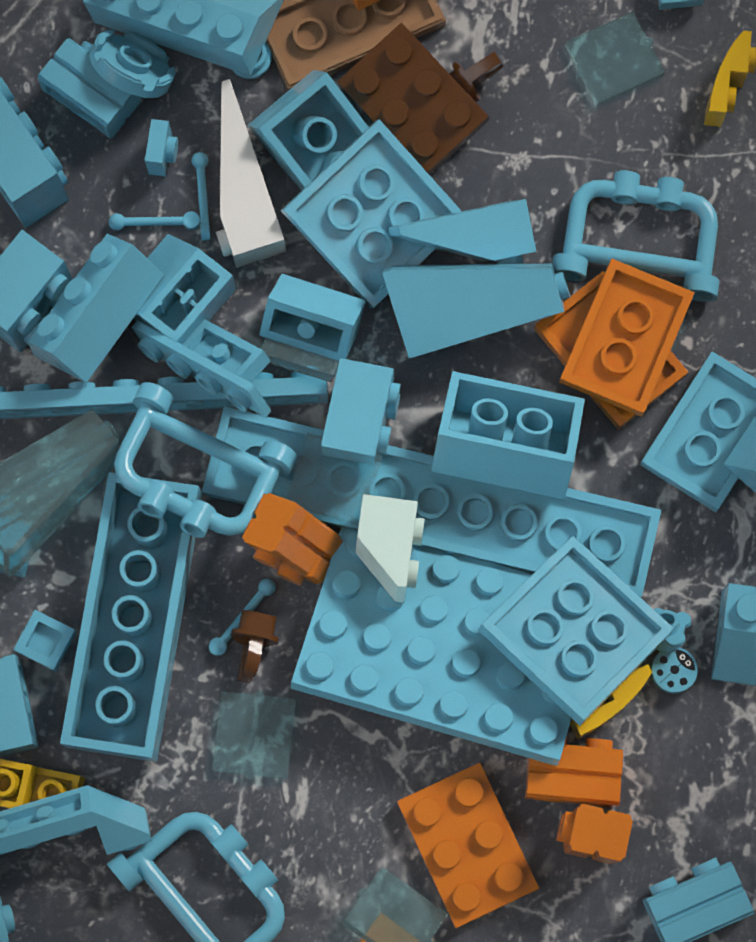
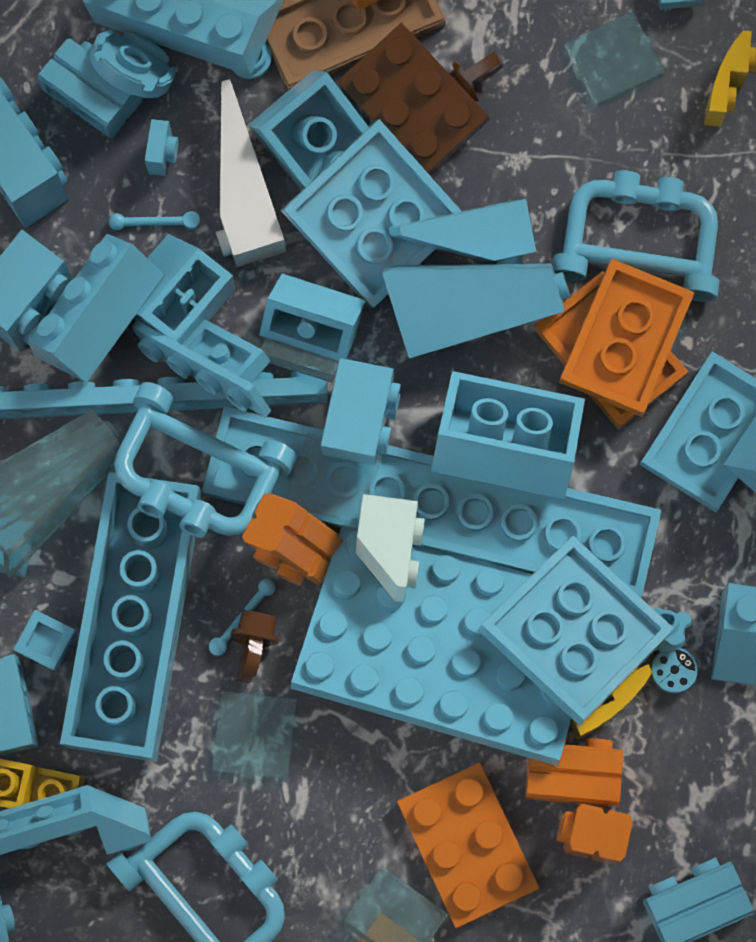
medium azure hinge [191,152,211,241] -> none

